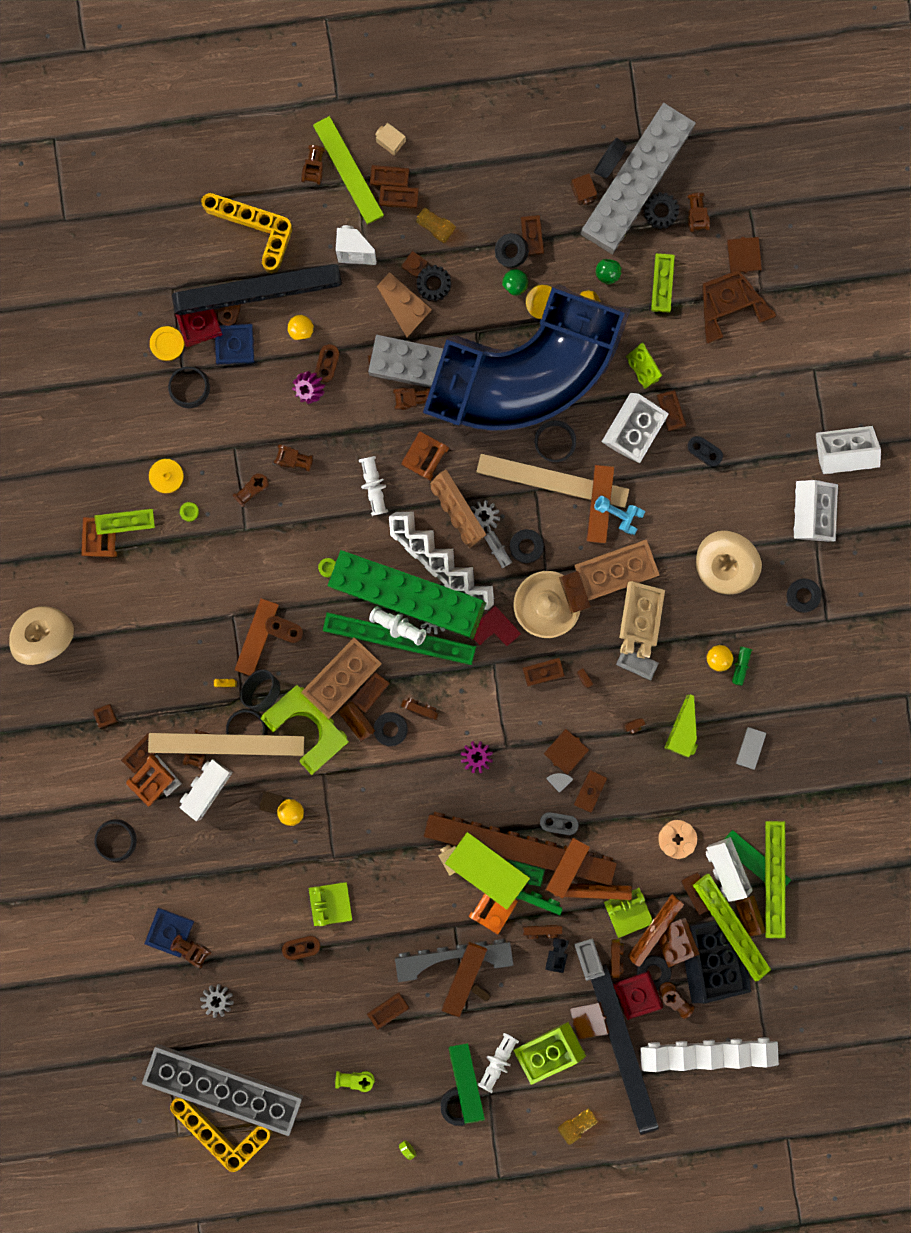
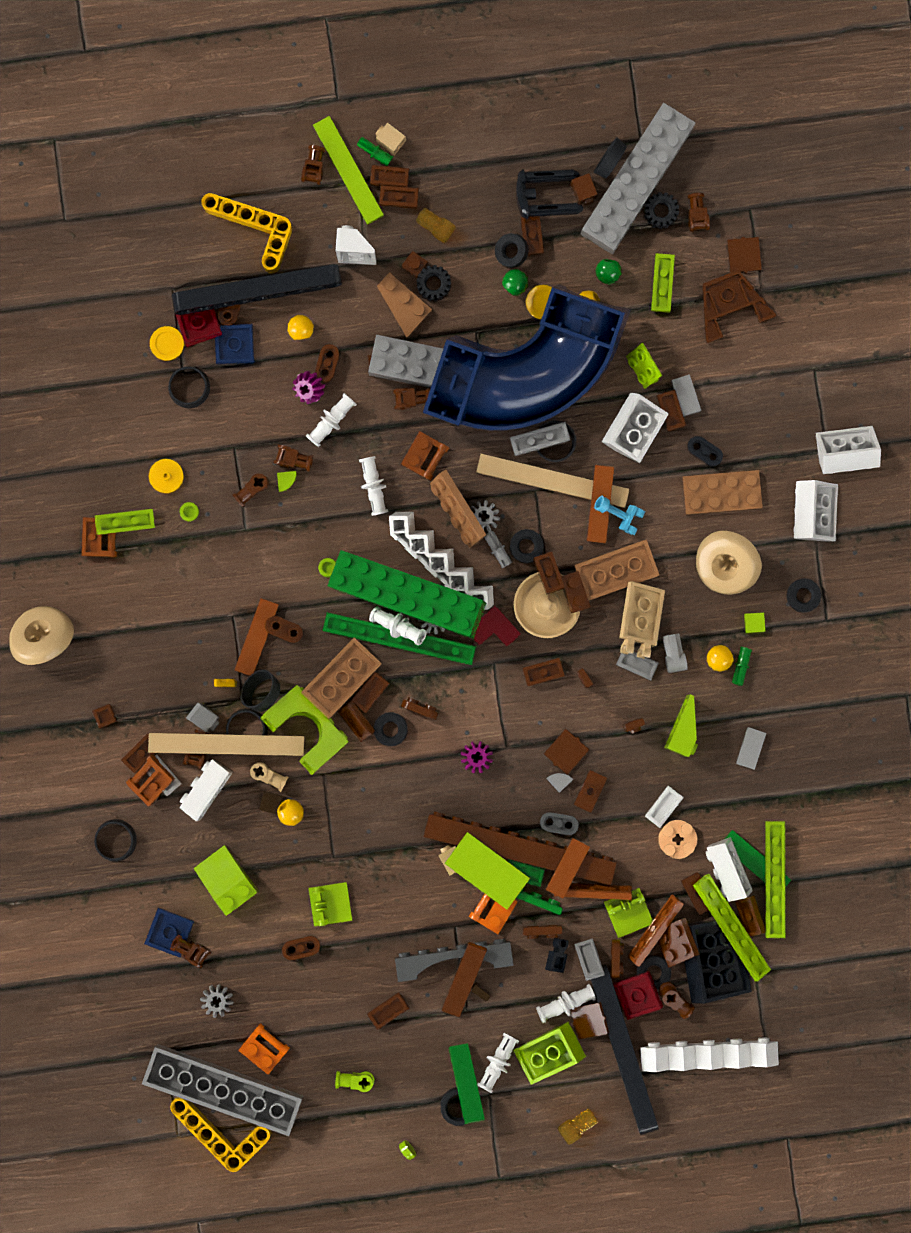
none -> light grey slope [186,703,220,732]
none -> lime slope [194,845,259,916]
none -> orange plate [238,1023,290,1075]
none -> tan connector [250,762,289,792]
none -> lime tile [277,471,297,492]
none -> white piece [306,393,357,447]
none -> green axle [357,137,394,166]
none -> light grey tile [510,422,570,456]
none -> black piece [516,169,583,220]
none -> reddish brown plate [533,552,565,595]
none -> white piece [536,984,596,1023]
none -> white tile [645,786,684,828]
none -> light grey piece [663,633,688,673]
none -> light grey tile [671,374,701,416]
none -> medium nougat plate [682,470,762,515]
none -> lime tile [744,613,765,633]

